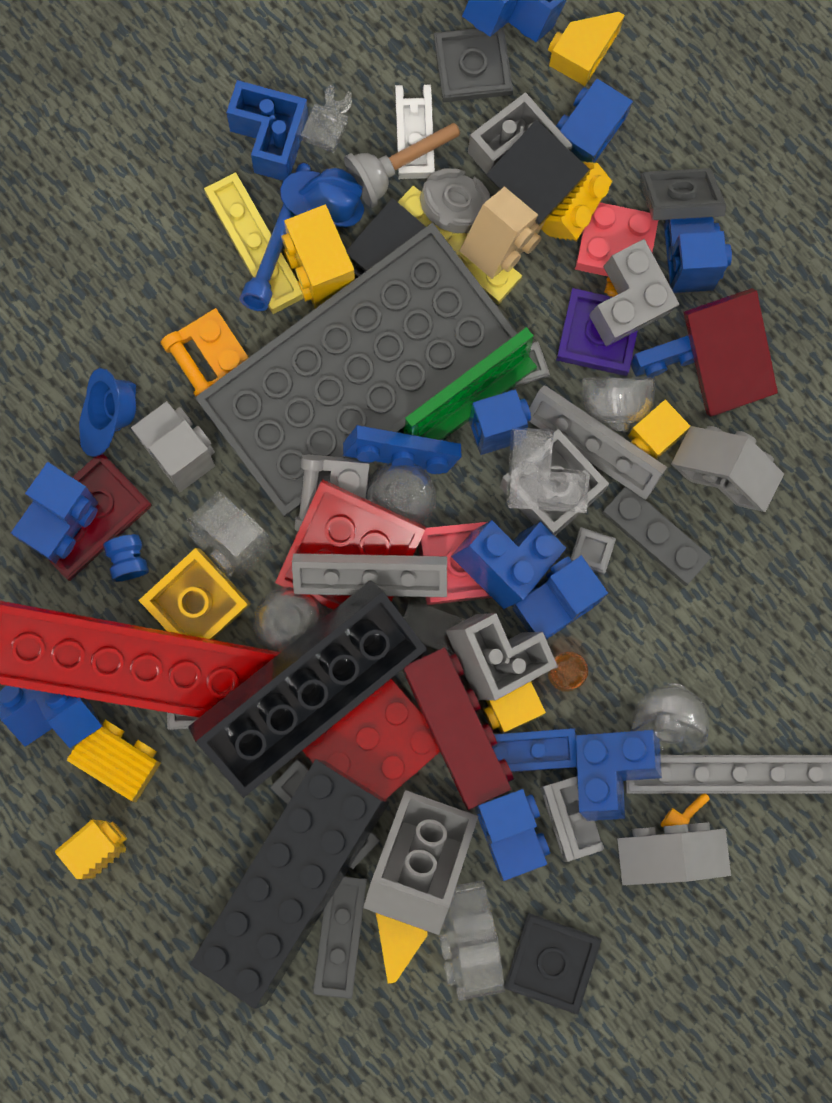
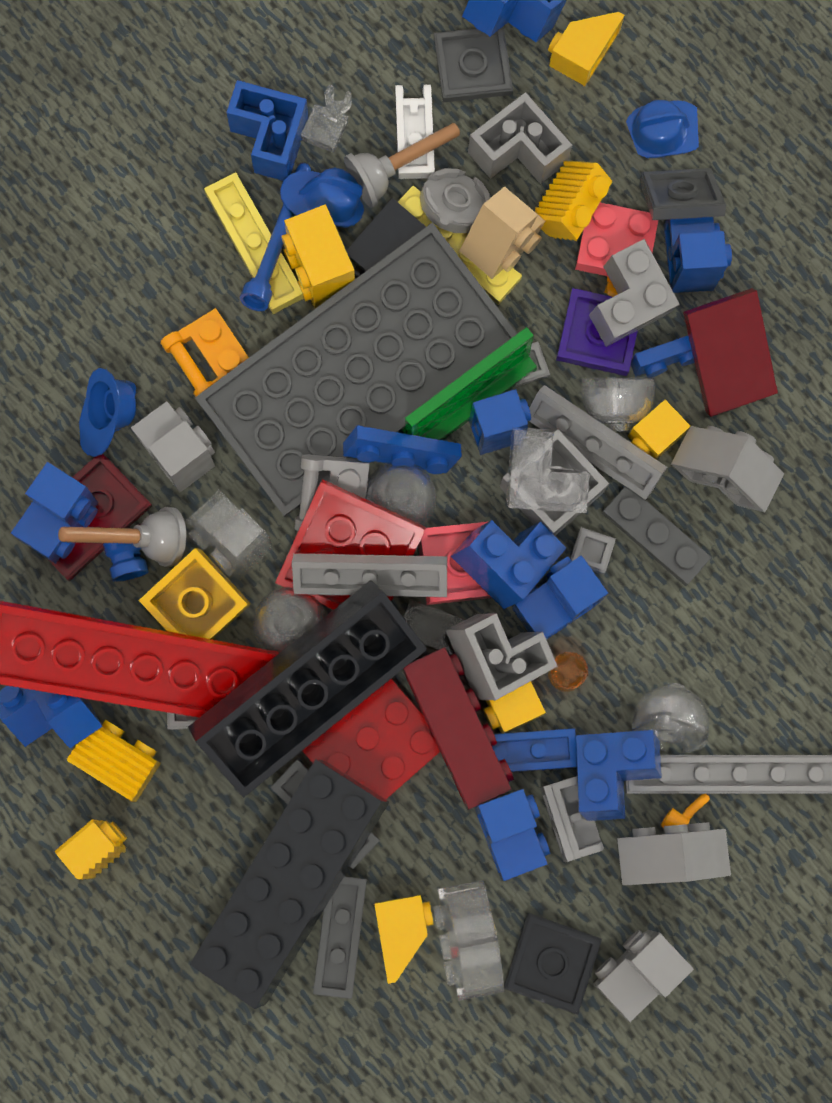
light grey brick [363,790,479,935] -> none
black tile [486,120,590,226] -> none
blue brick [556,79,633,163] -> none
none -> light grey piece [58,507,186,567]
none -> light grey brick [593,930,694,1022]
none -> blue piece [626,100,699,158]

